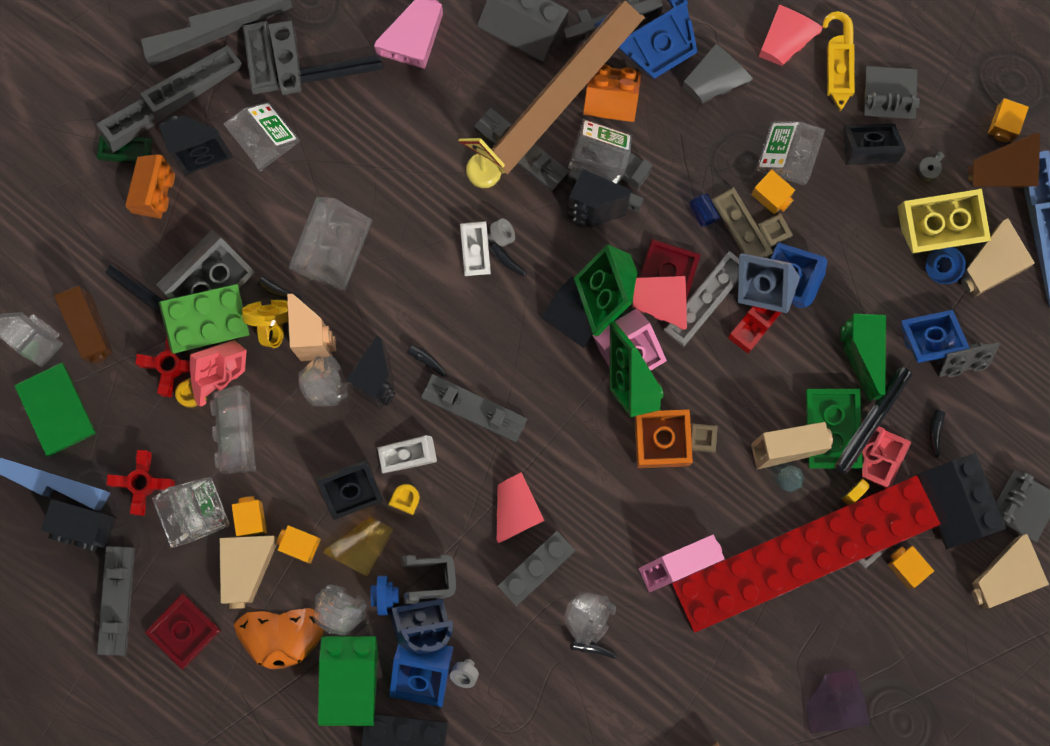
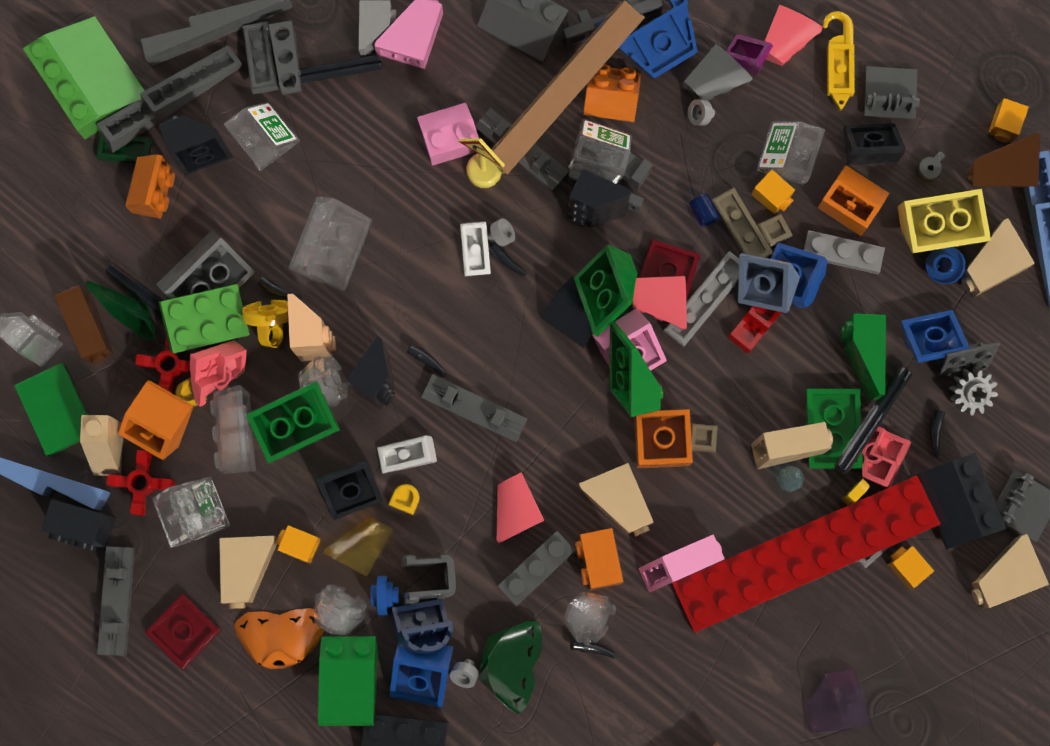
light orange brick [232,496,267,537] -> none
none -> bright green slope [23,16,145,139]
none -> tan slope [80,415,123,476]
none -> dark green piece [85,281,155,341]
none -> orange slope [118,380,194,460]
none -> green slope [246,381,340,463]
none -> light grey slope [359,0,397,58]
none -> bright pink slope [417,103,479,166]
none -> dark green piece [479,621,542,714]
none -> orange brick [575,528,623,590]
none -> tan slope [578,463,654,536]
none -> light grey tile [688,99,715,126]
none -> magenta slope [726,34,773,76]
none -> light grey plate [803,230,885,274]
none -> orange slope [818,166,890,236]
none -> light grey gear [949,367,998,416]

